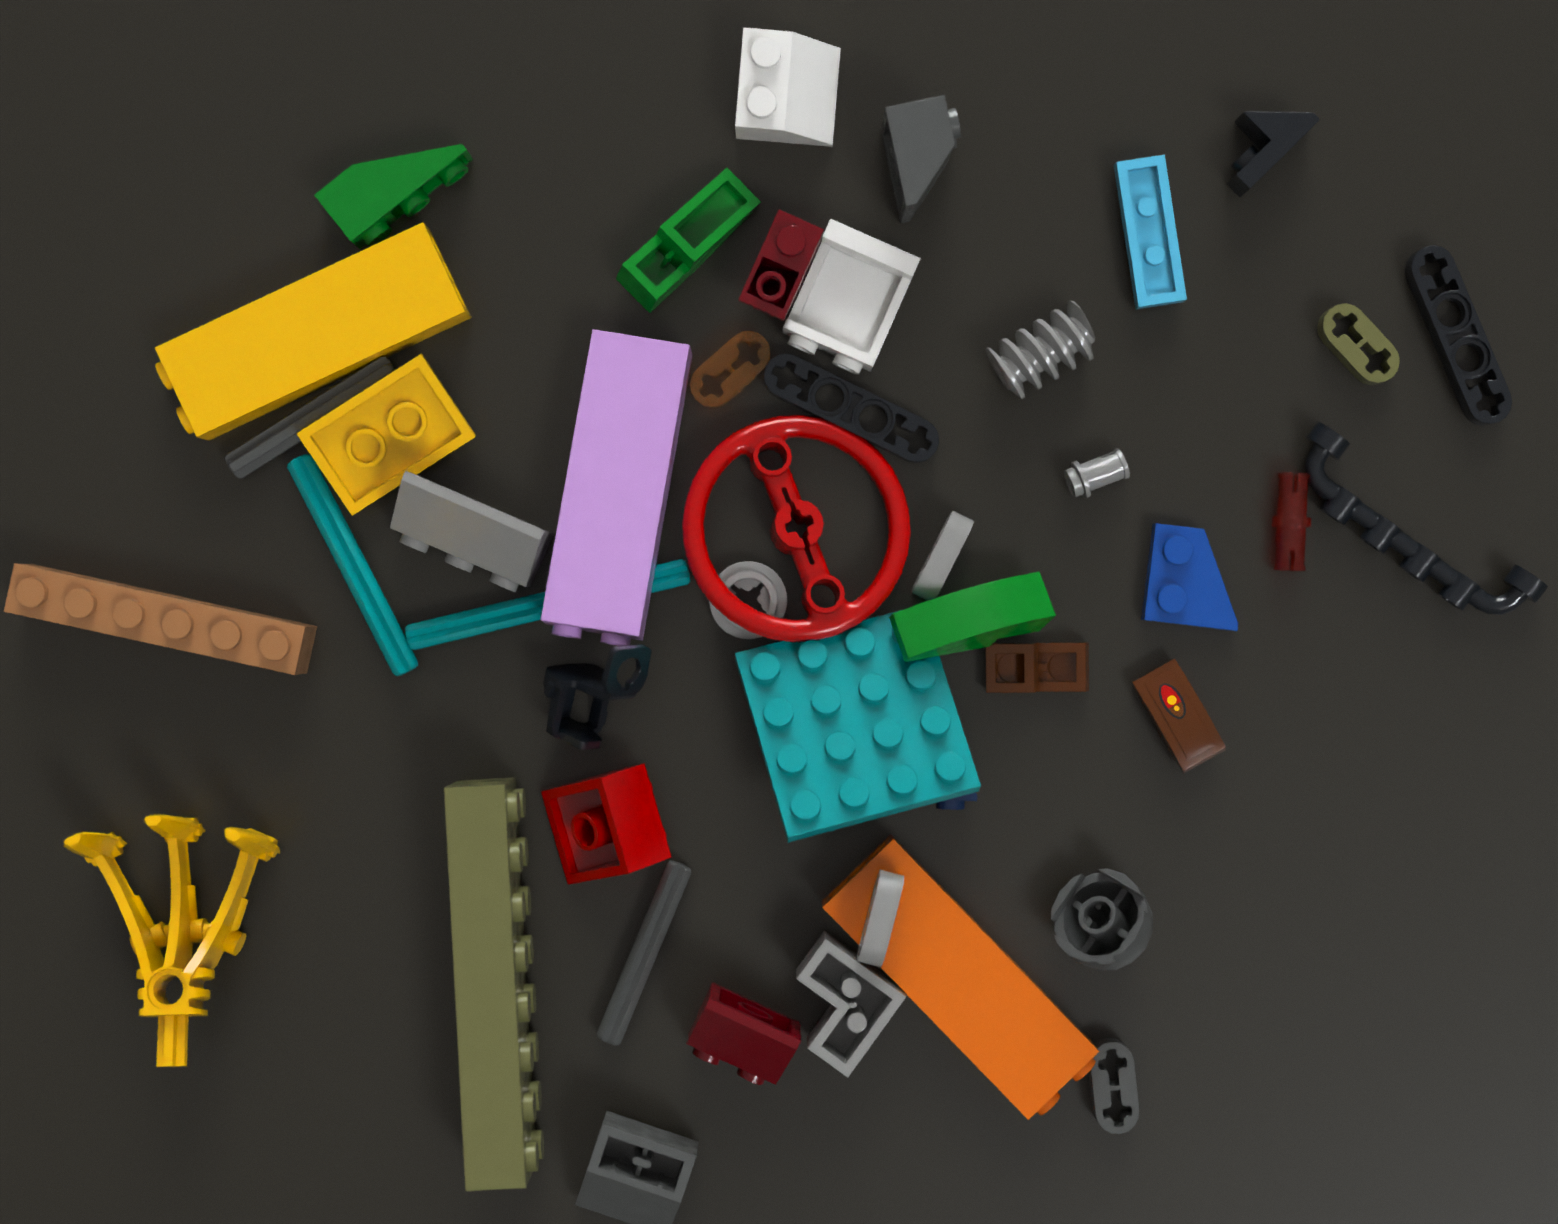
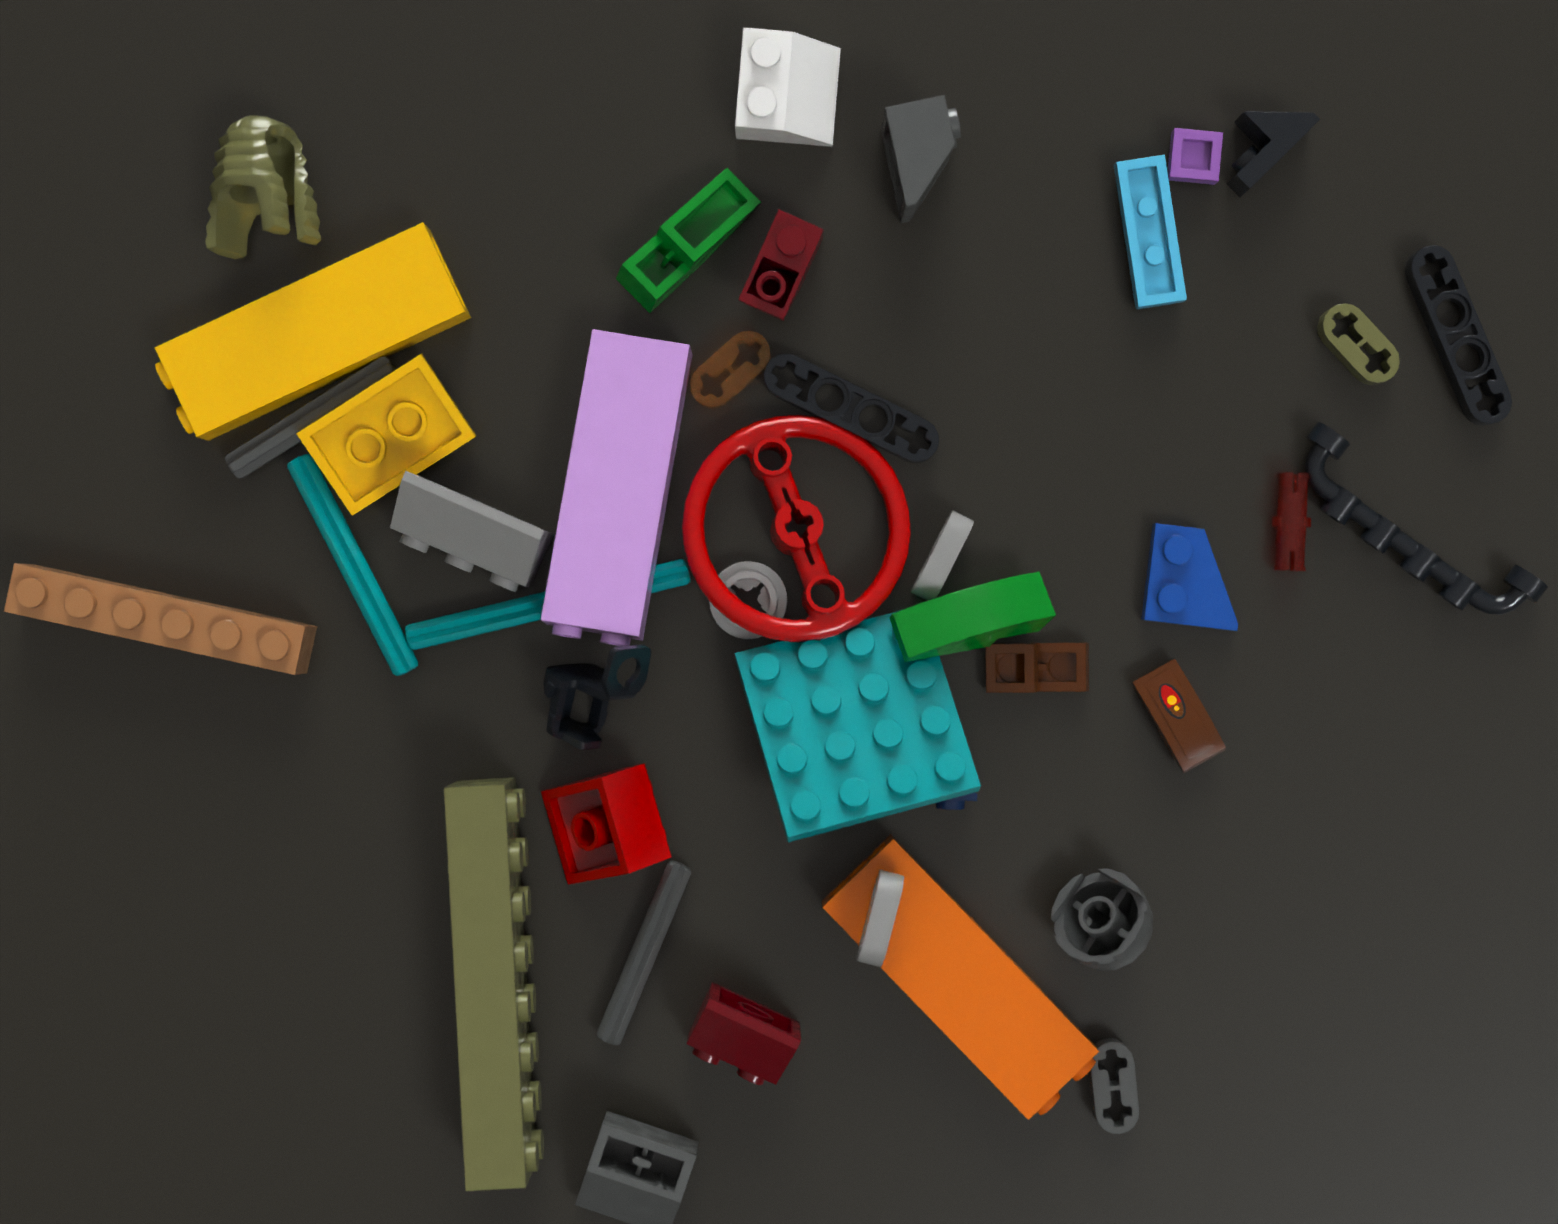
yellow piece [64,814,280,1067] -> none
green slope [314,144,473,249] -> none
white panel [782,219,921,375] -> none
light grey brick [796,930,906,1077] -> none
light grey piece [985,300,1095,399] -> none
light grey pin [1064,448,1130,499] -> none
none -> olive hair [205,115,321,259]
none -> medium lavender plate [1167,128,1223,185]

